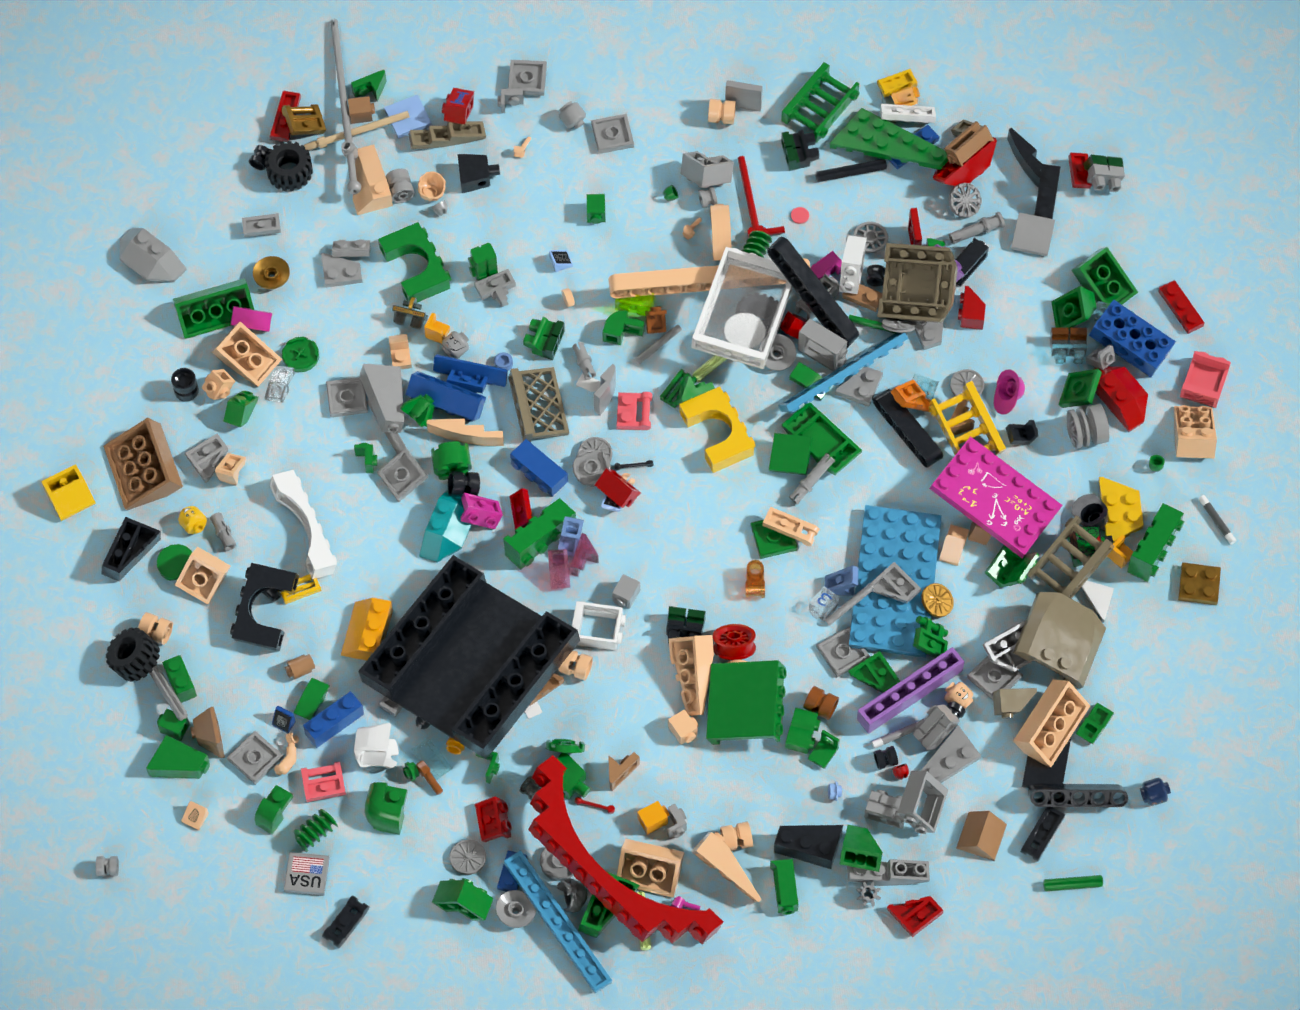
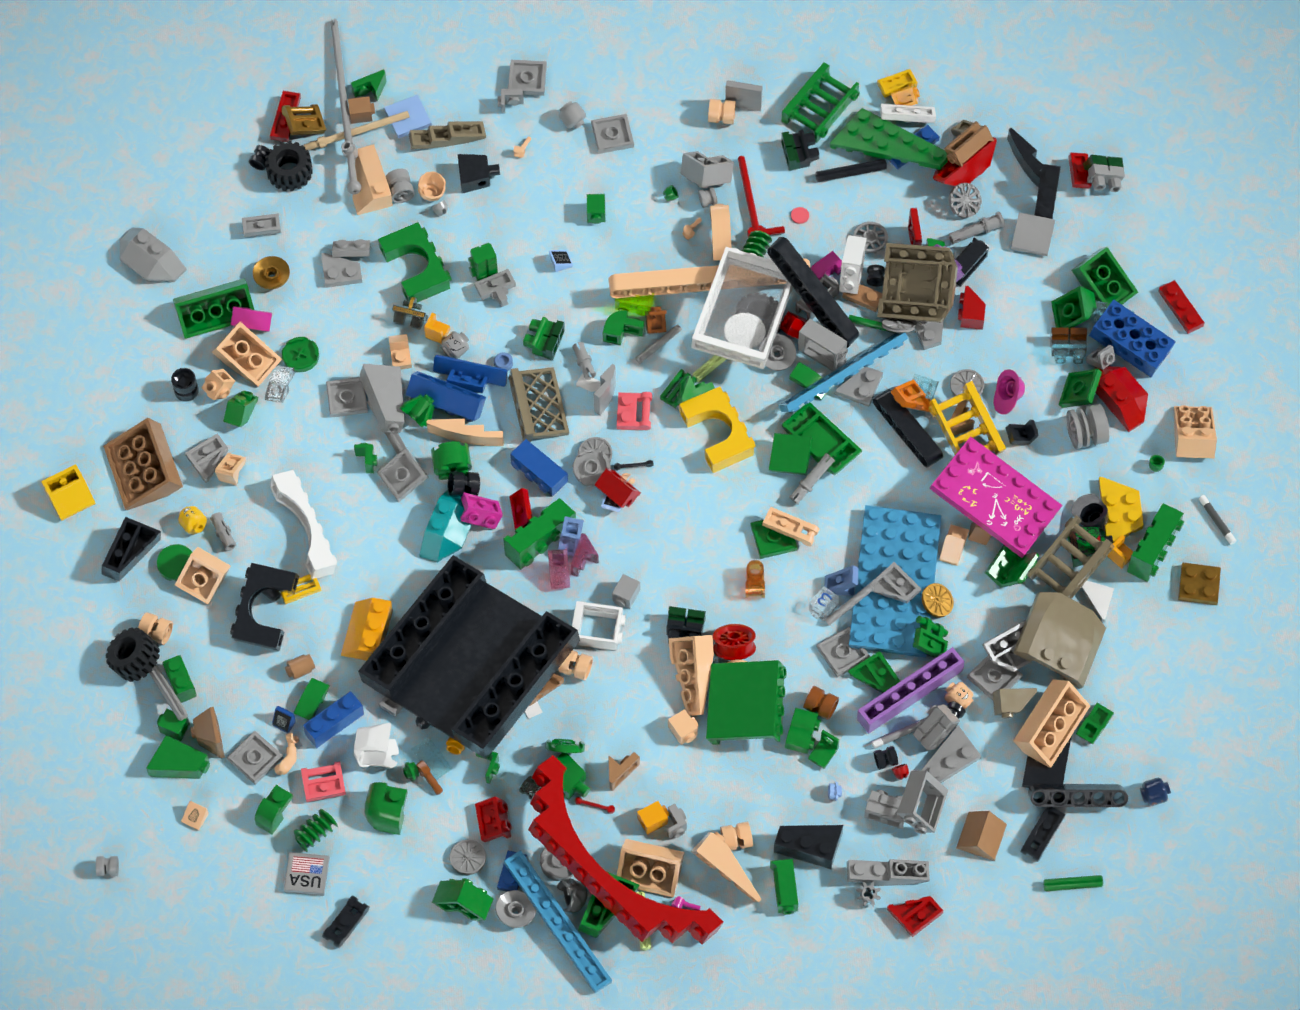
red brick [442,88,475,125] -> none
light nougat tile [561,288,575,307] -> none
green slope [839,825,883,872] -> none
coral panel [1180,351,1231,408] -> none

